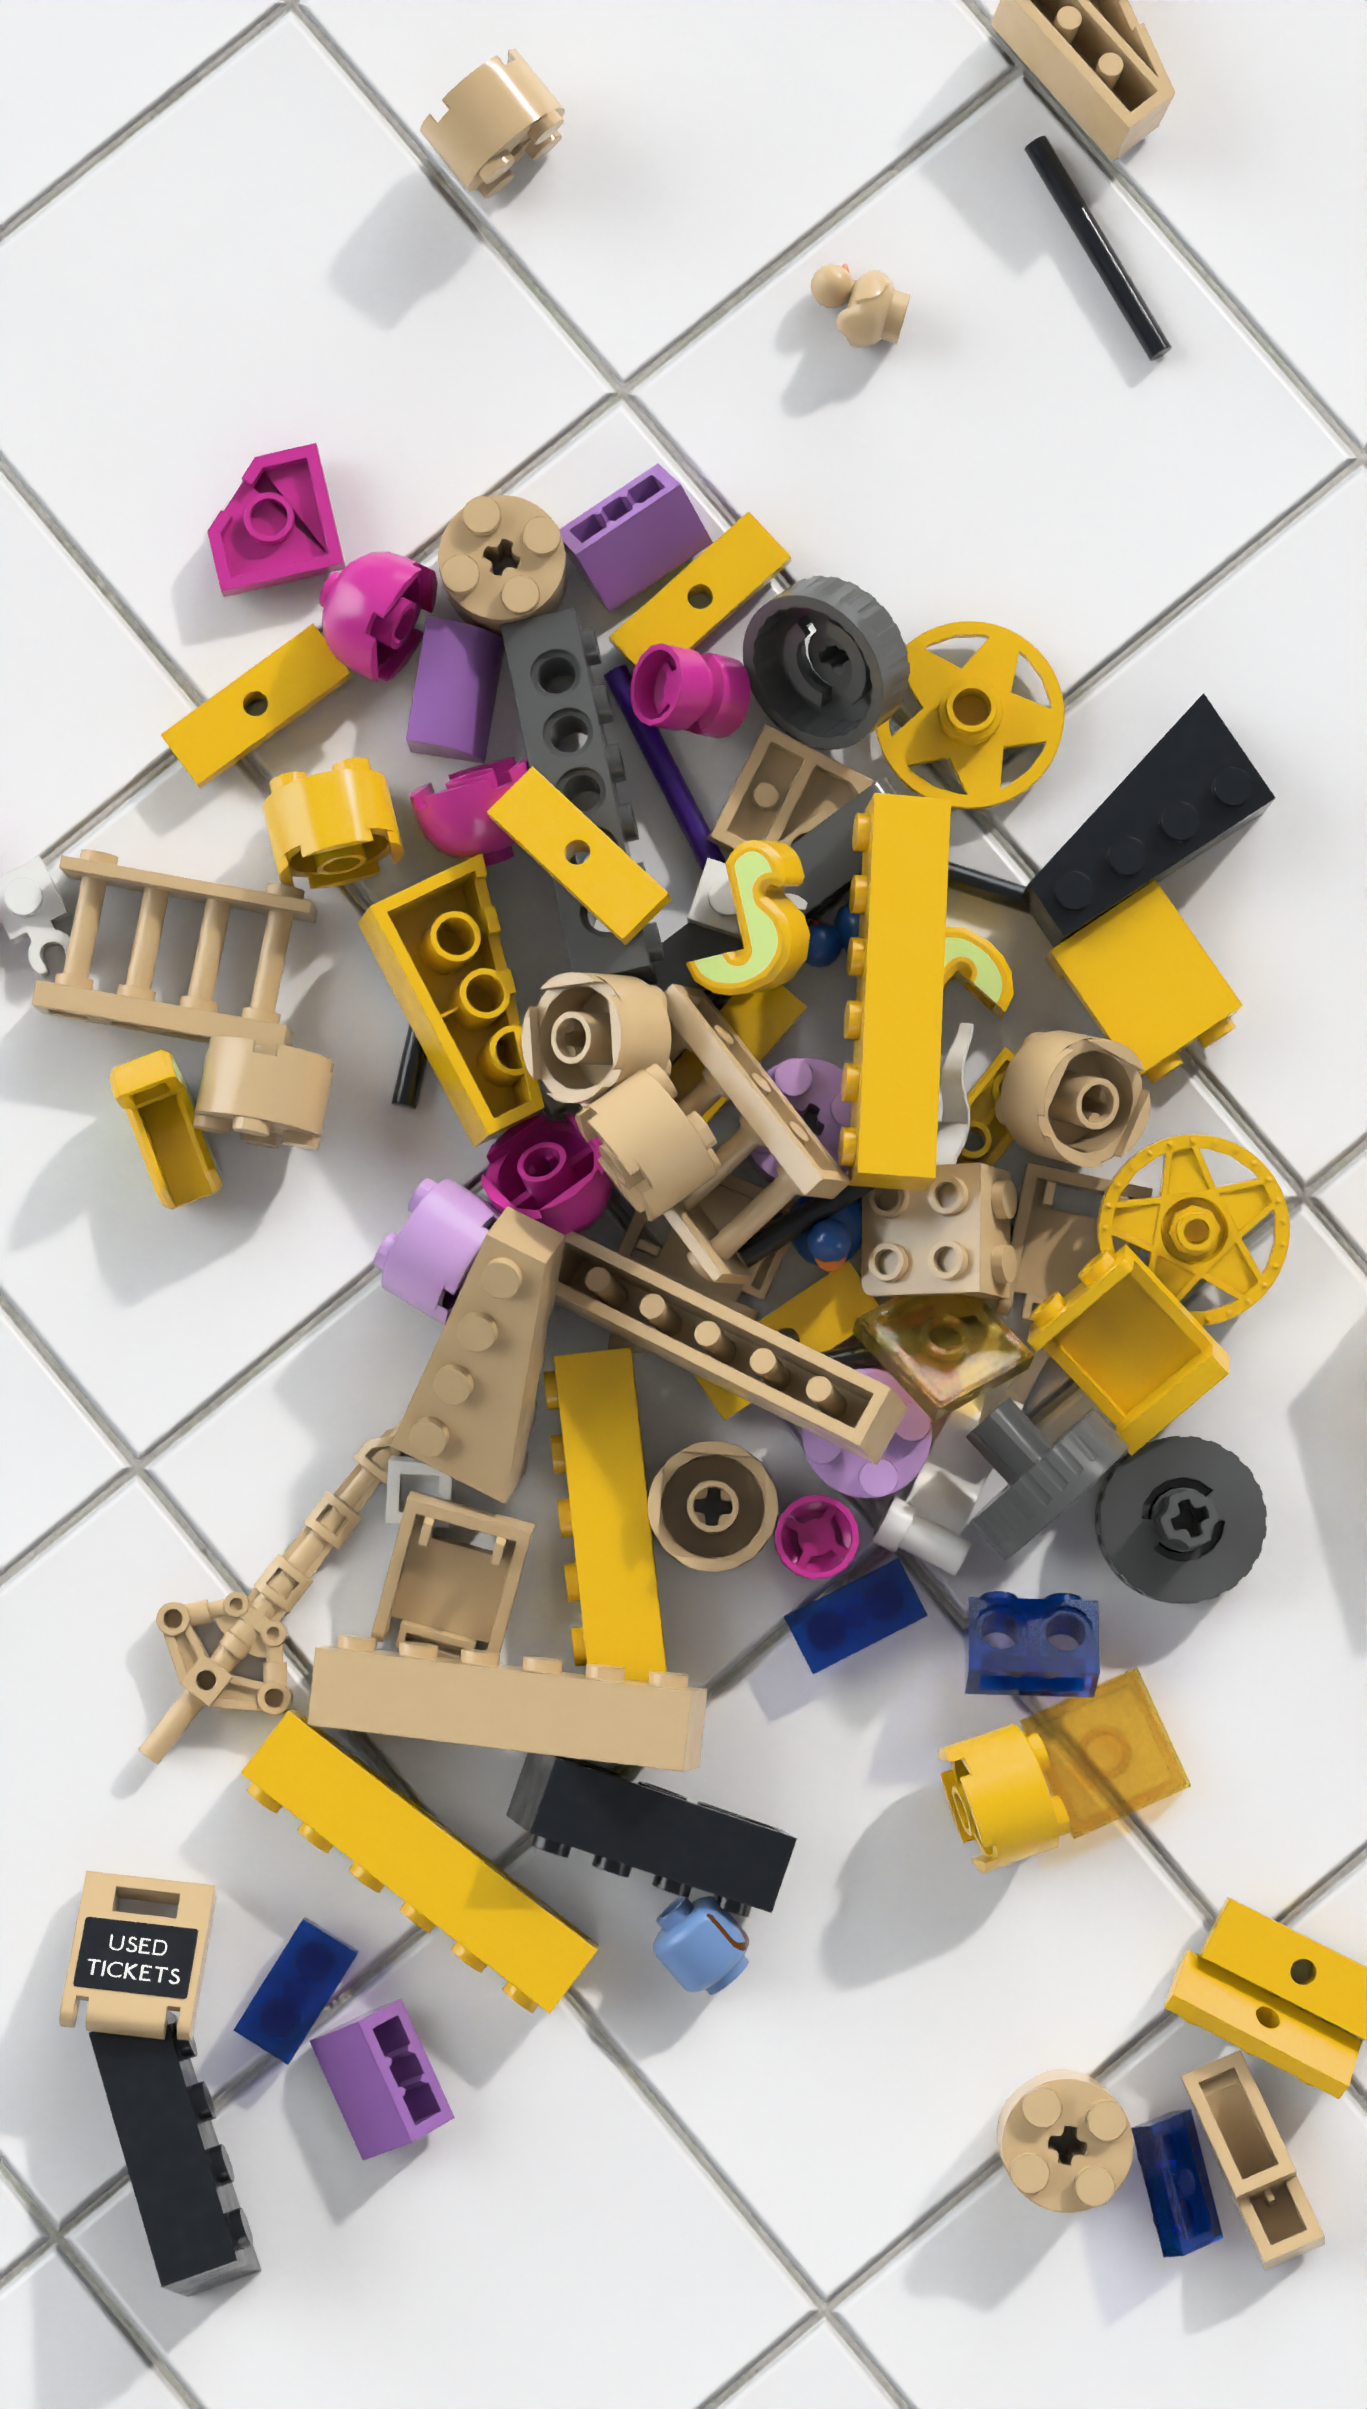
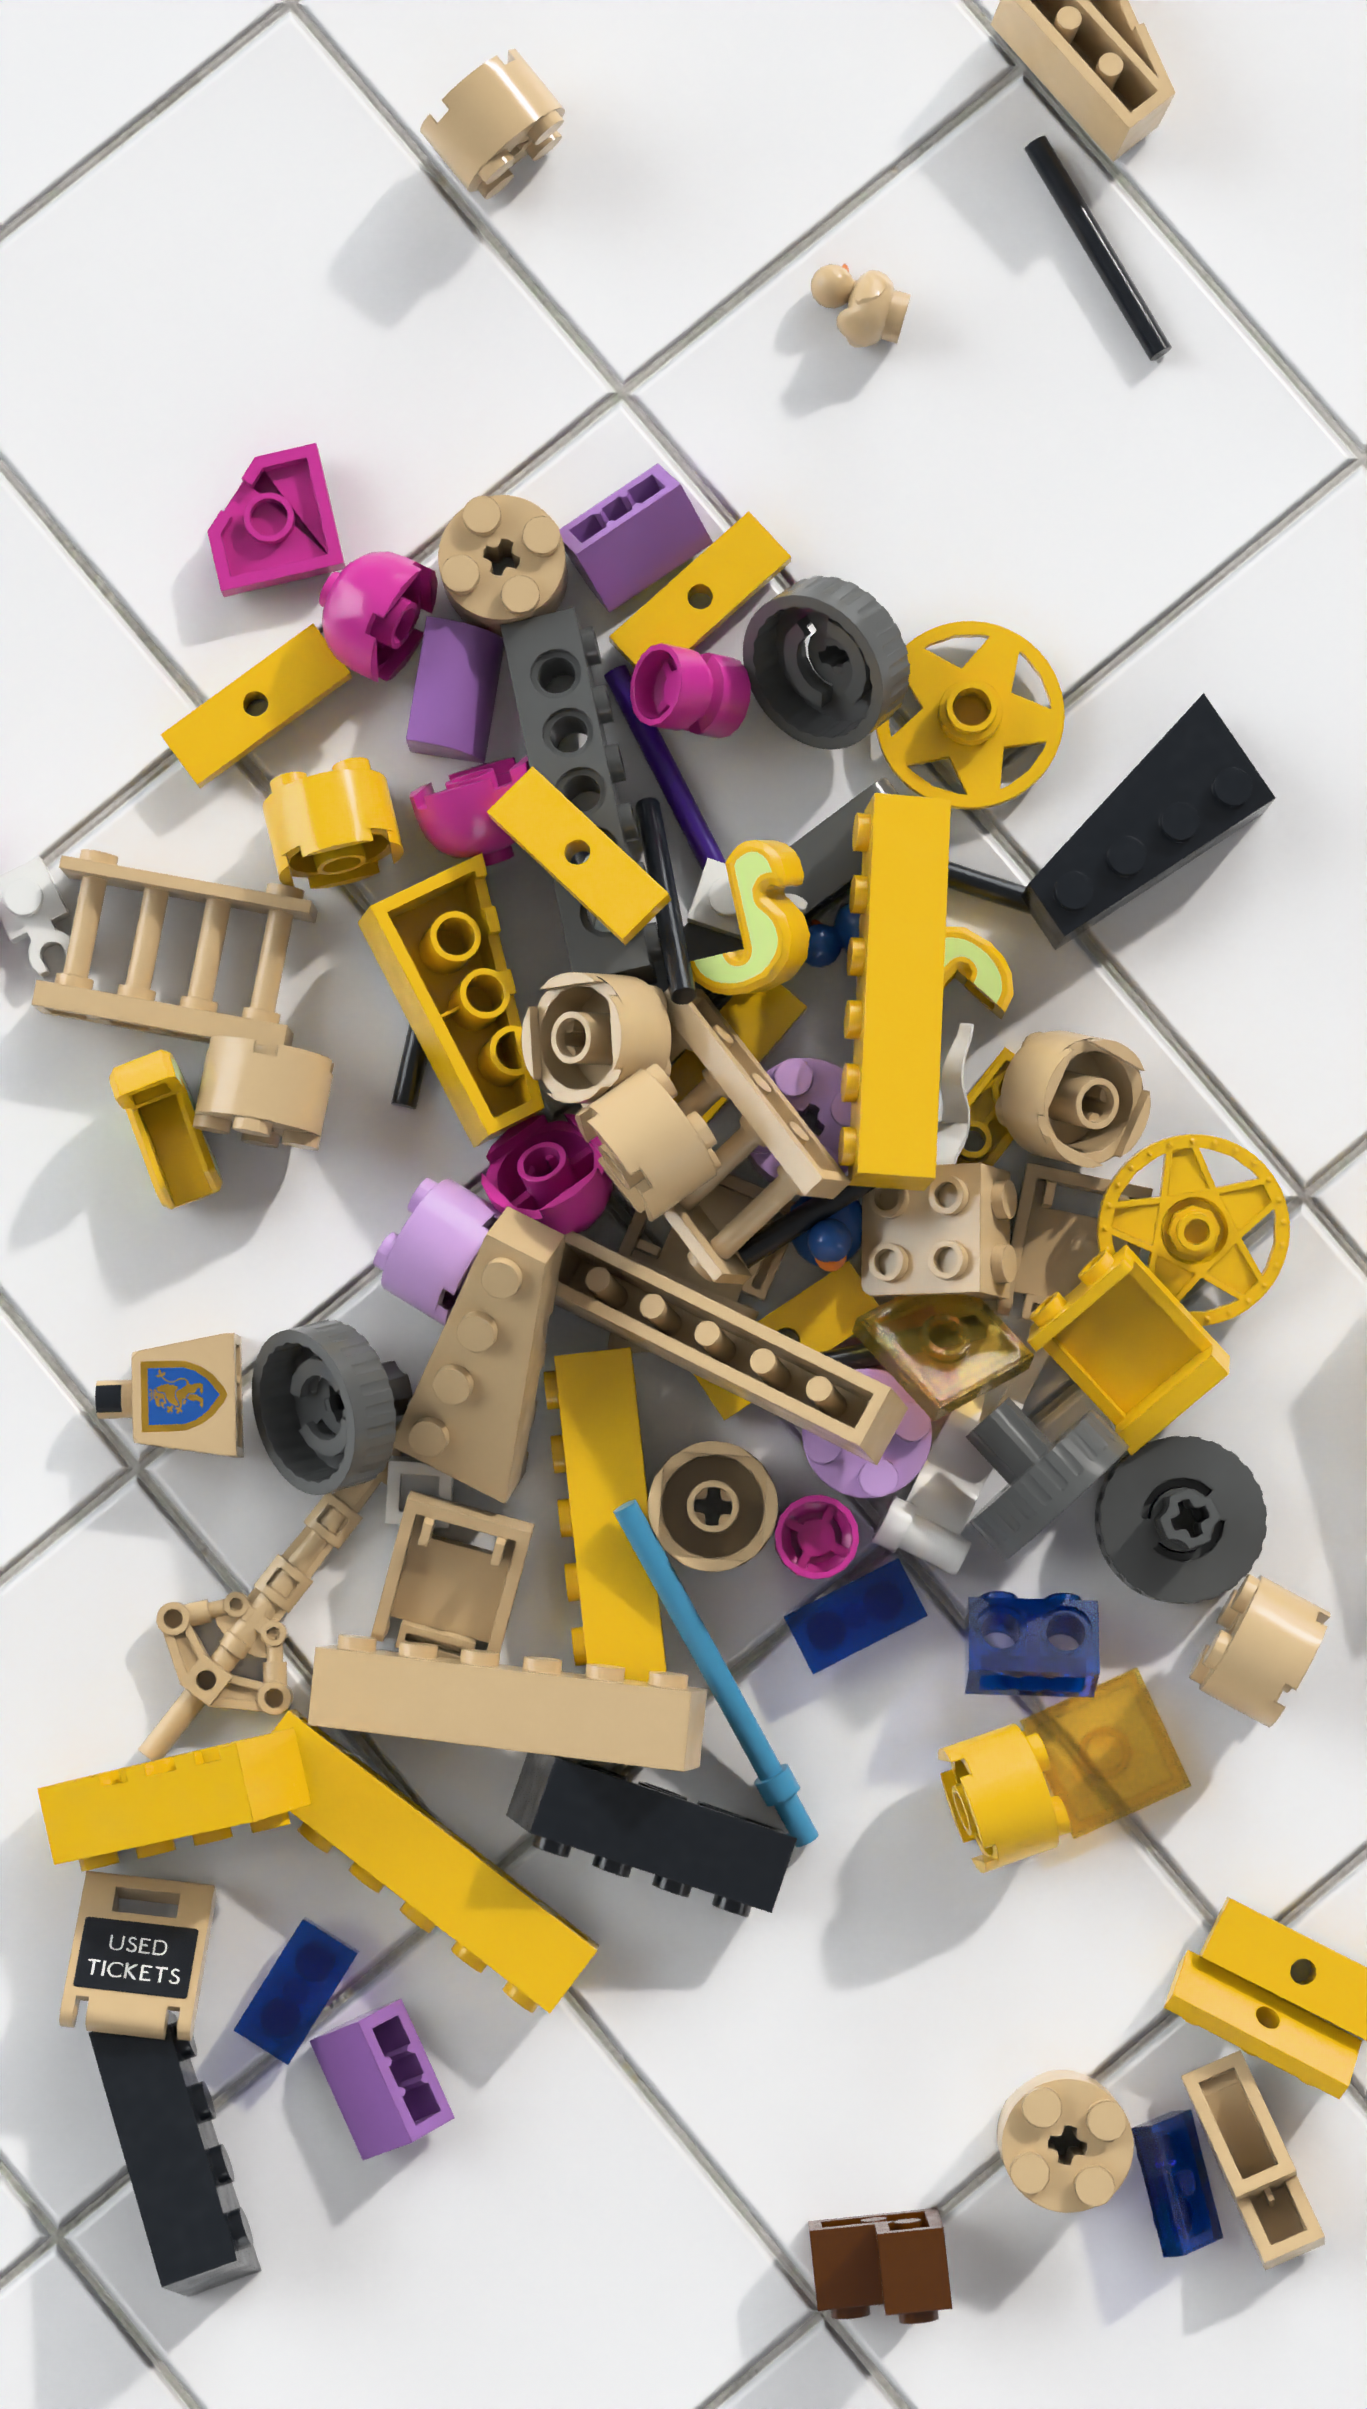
medium blue head [653,1896,749,1995] -> none
tan wing [707,724,873,853] -> none
yellow panel [1045,880,1243,1084] -> none
none -> yellow wedge [37,1728,311,1872]
none -> torso [95,1333,244,1458]
none -> dark grey piece [252,1320,413,1495]
none -> dark azure bar [613,1499,819,1847]
none -> black bar [635,797,697,1005]
none -> reddish brown brick [808,2208,952,2324]
none -> tan brick [1189,1574,1331,1727]

